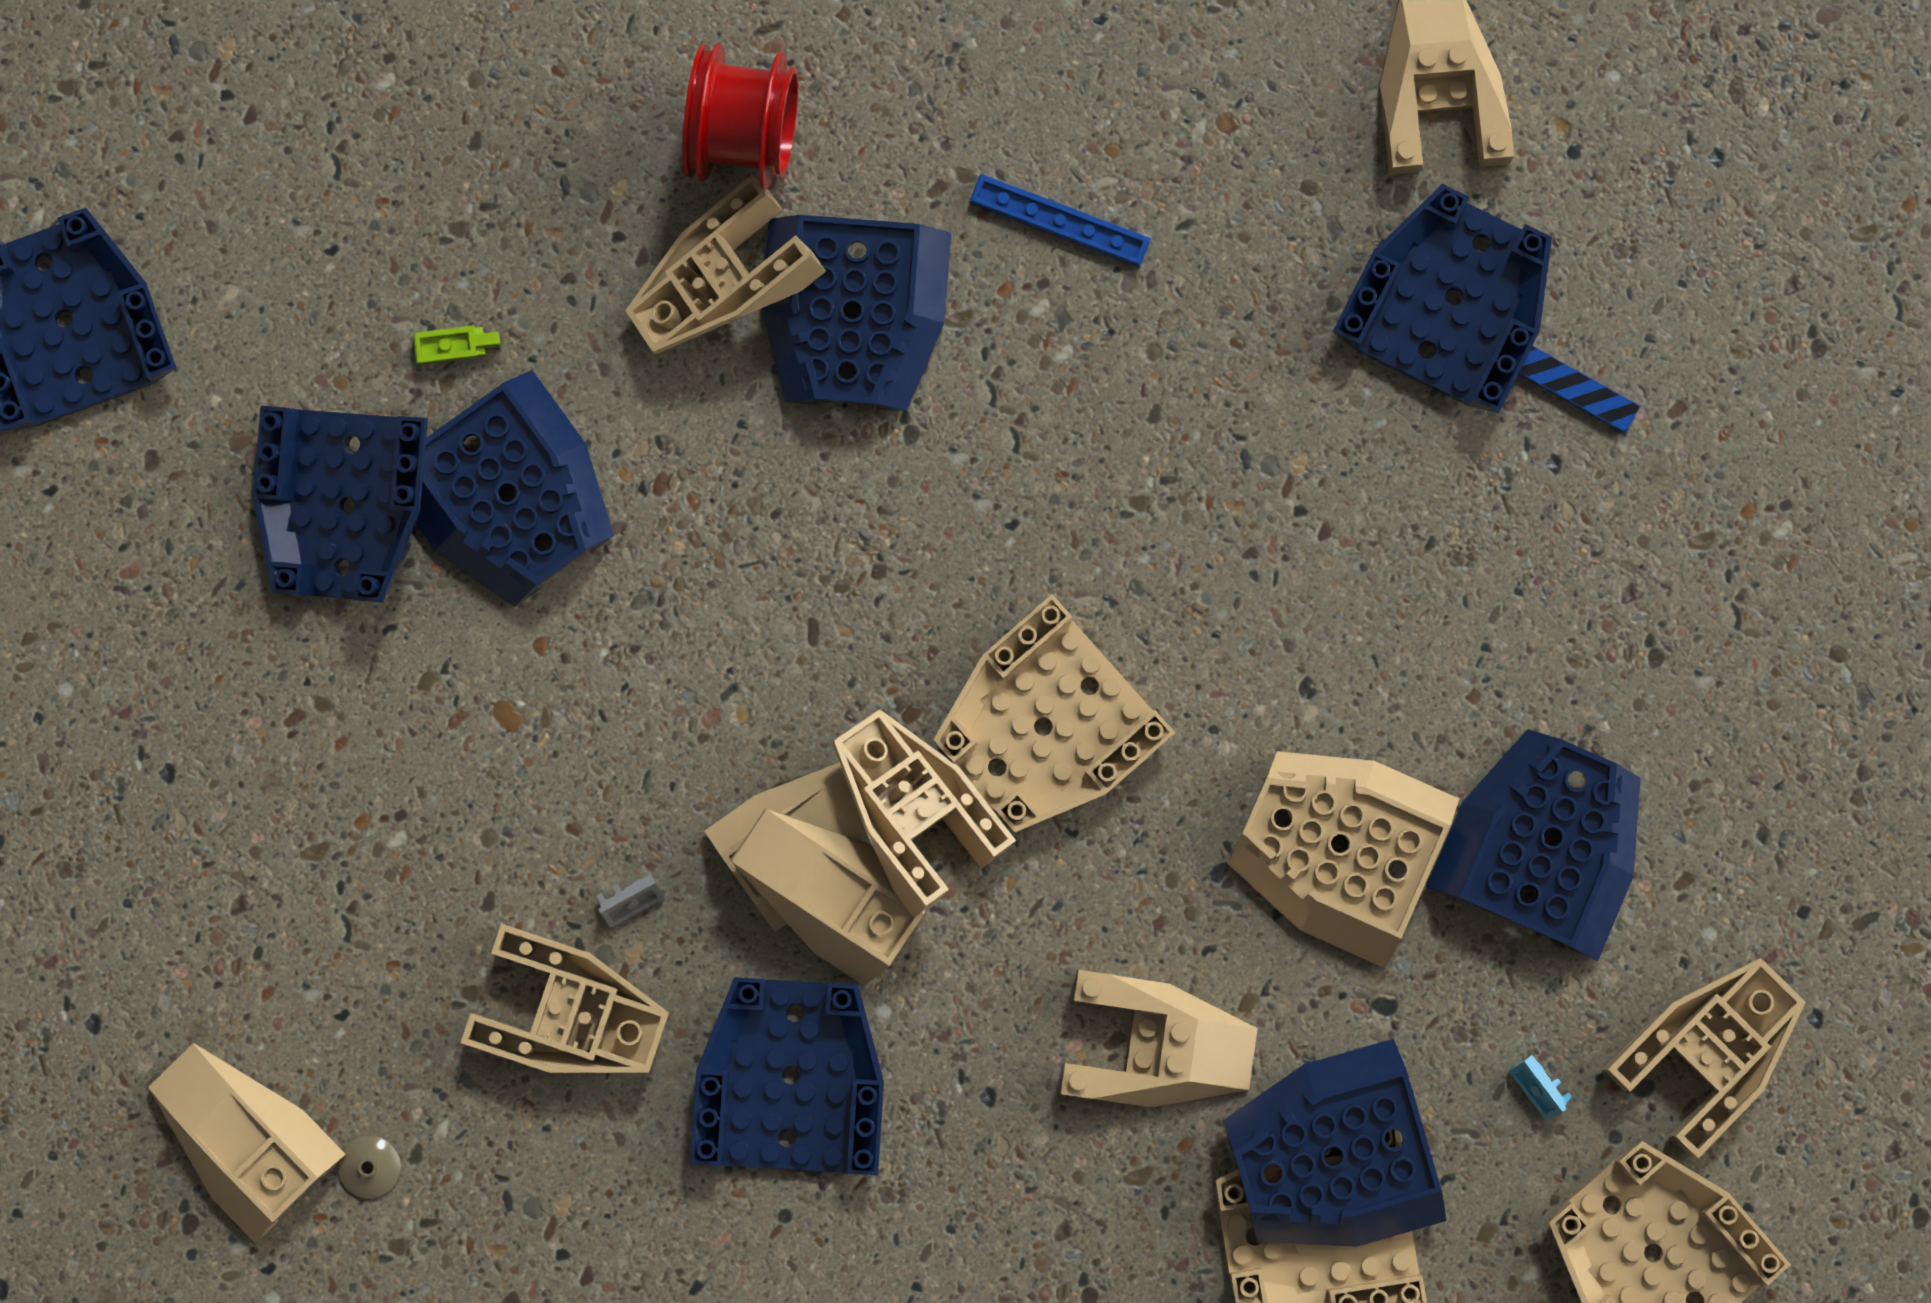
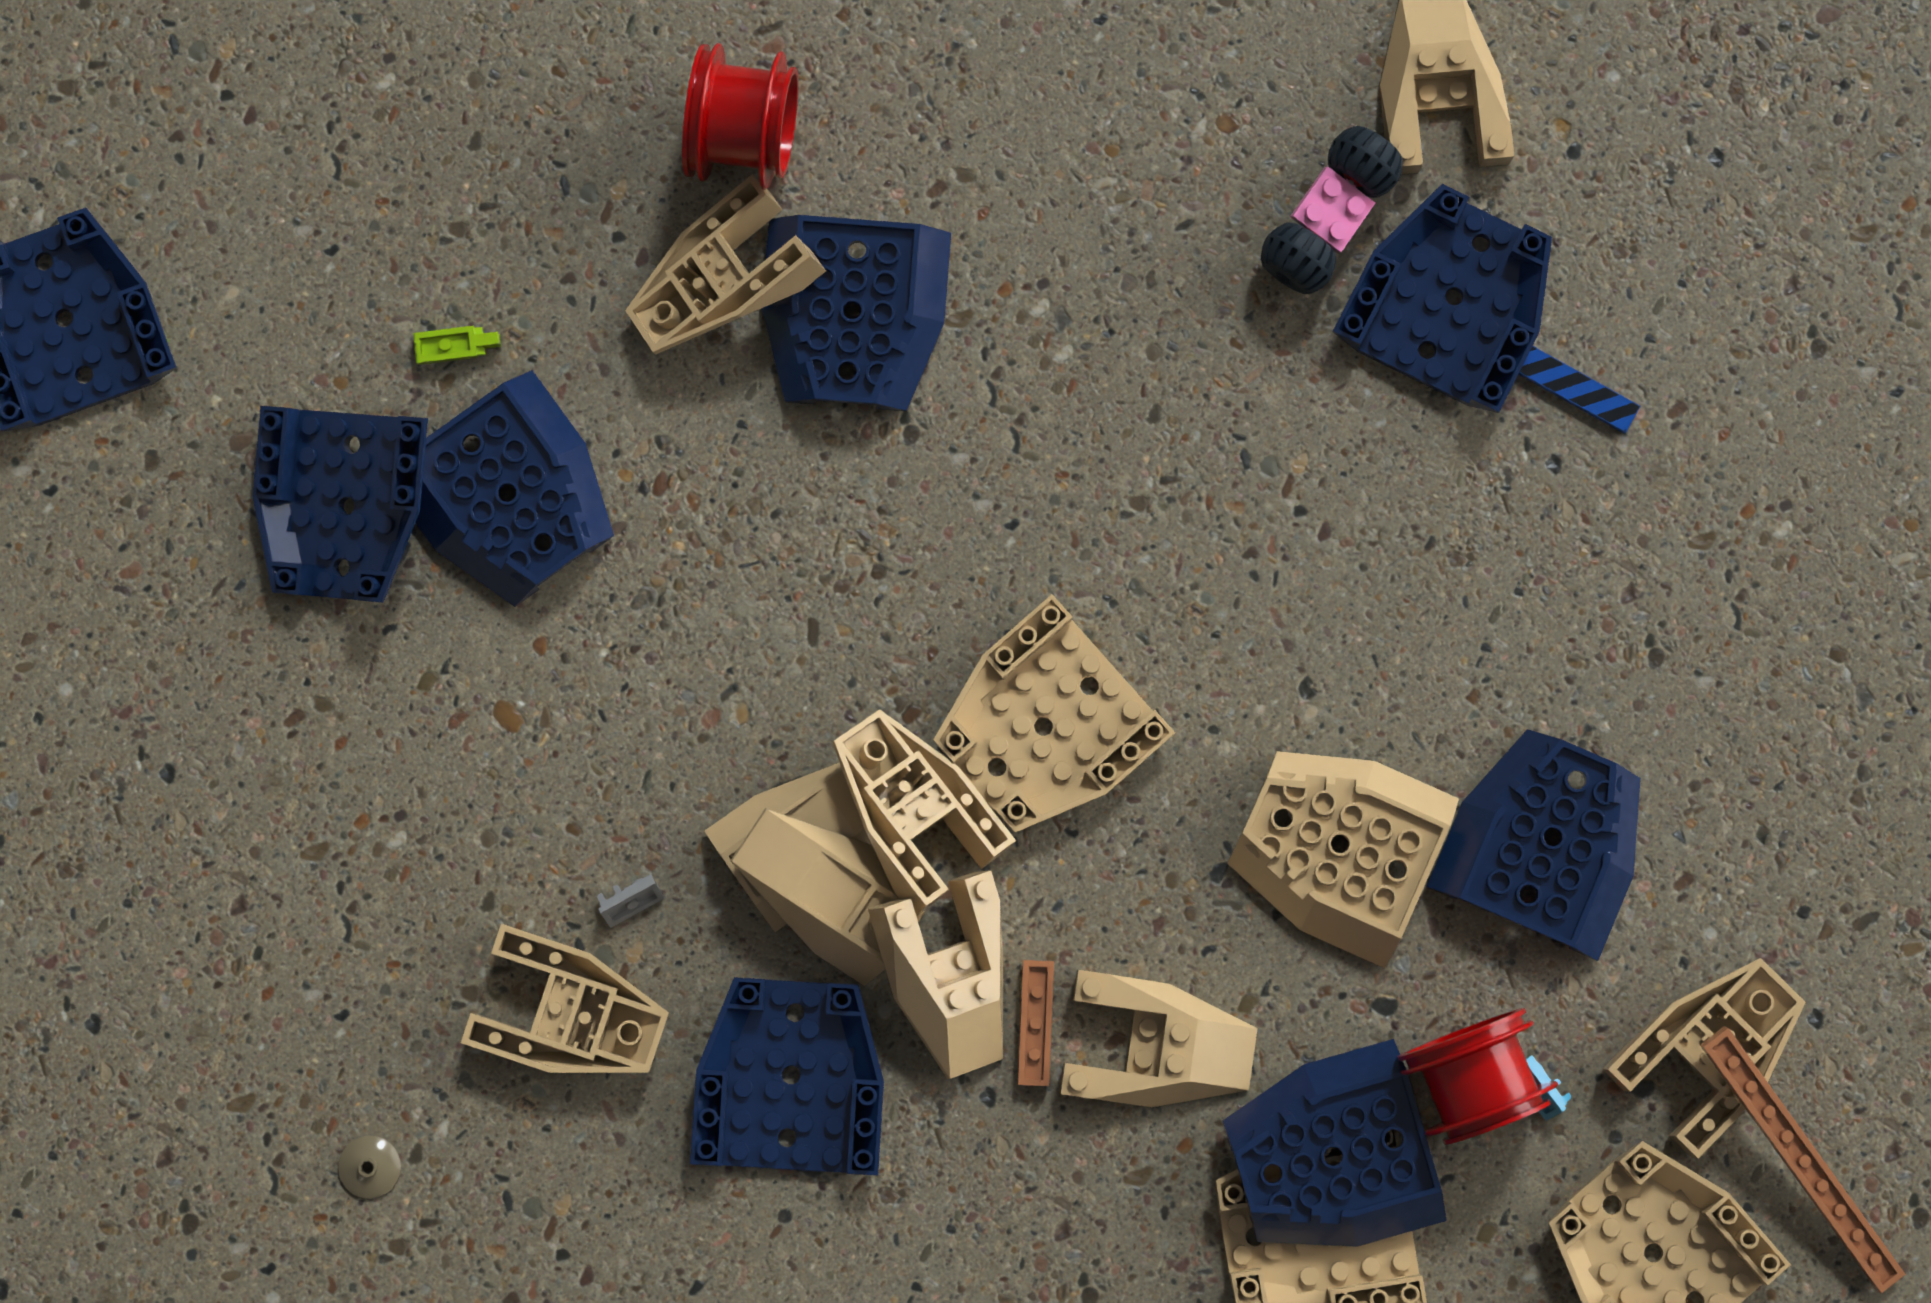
tan wedge [148,1043,346,1243] -> none
blue tile [969,173,1151,268] -> none
none -> tan wedge [868,870,1003,1079]
none -> nougat plate [1018,960,1054,1086]
none -> black plate [1261,126,1403,294]
none -> red wheel [1397,1008,1558,1145]
none -> nougat plate [1700,1026,1906,1294]

